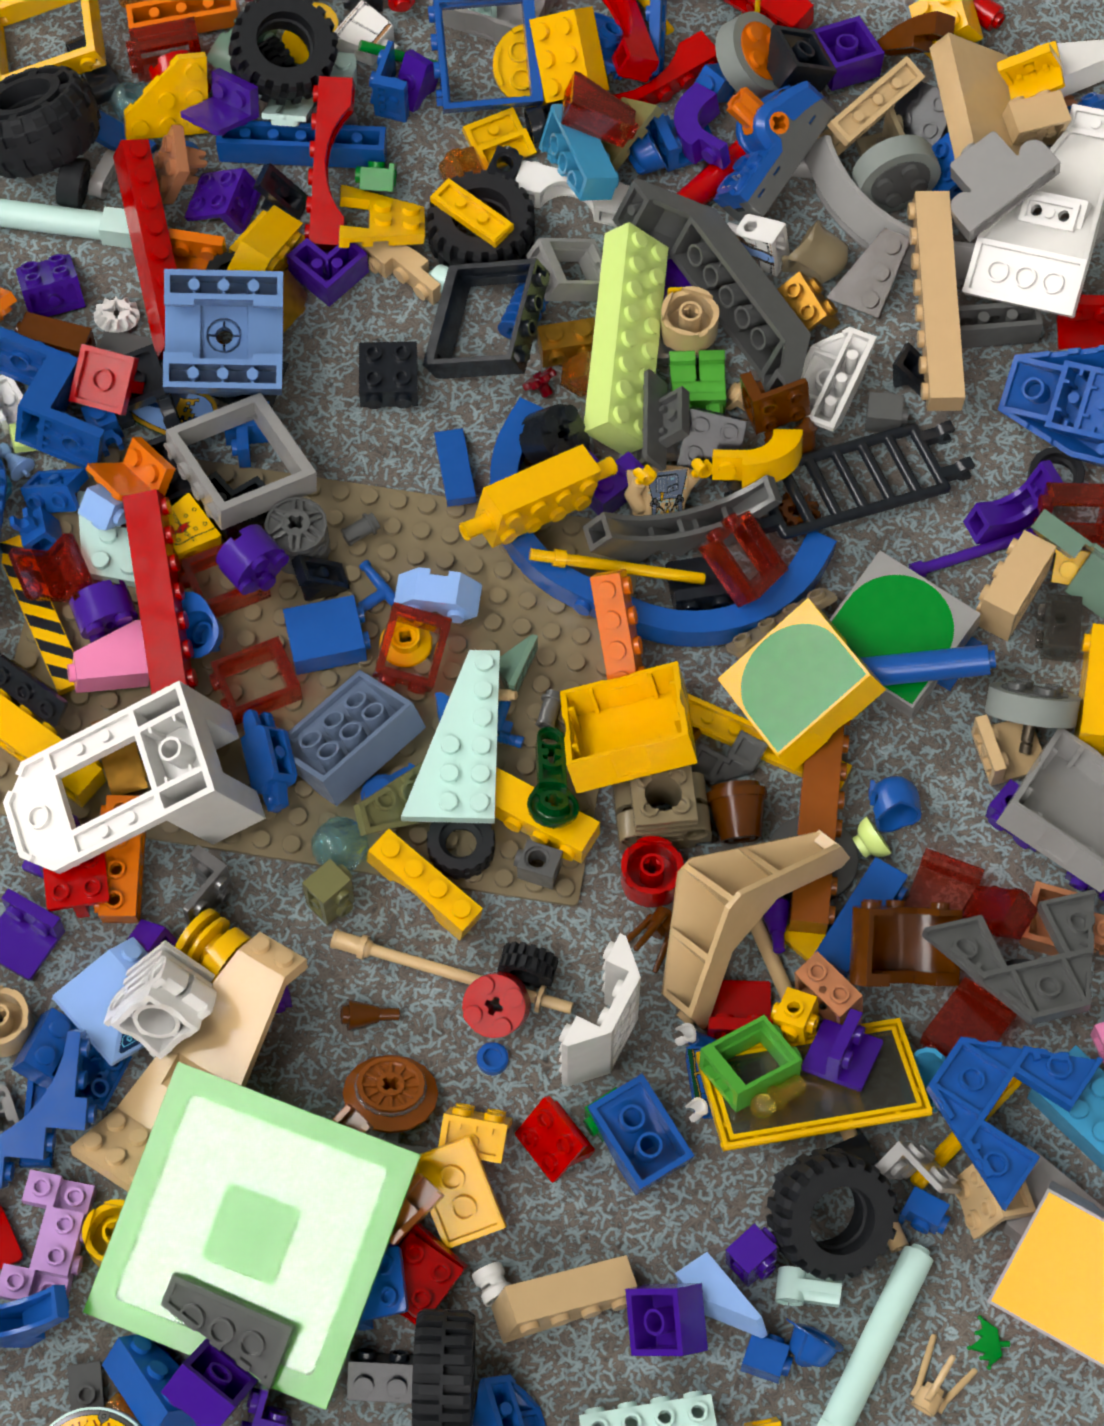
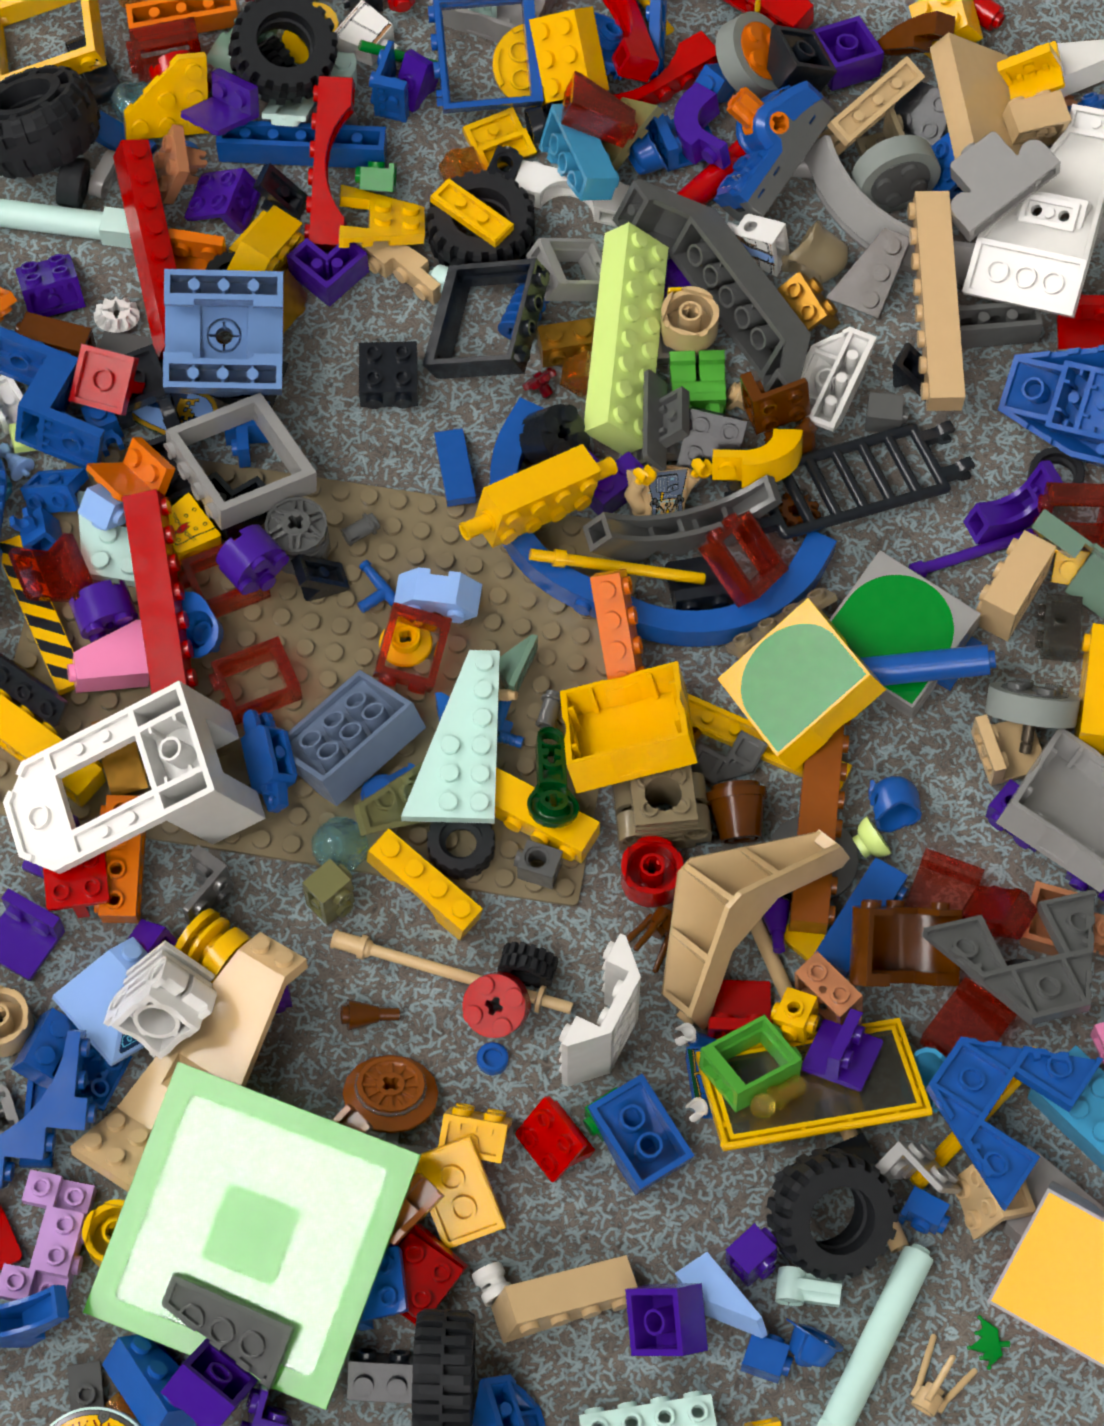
blue brick [283,595,371,675] -> none

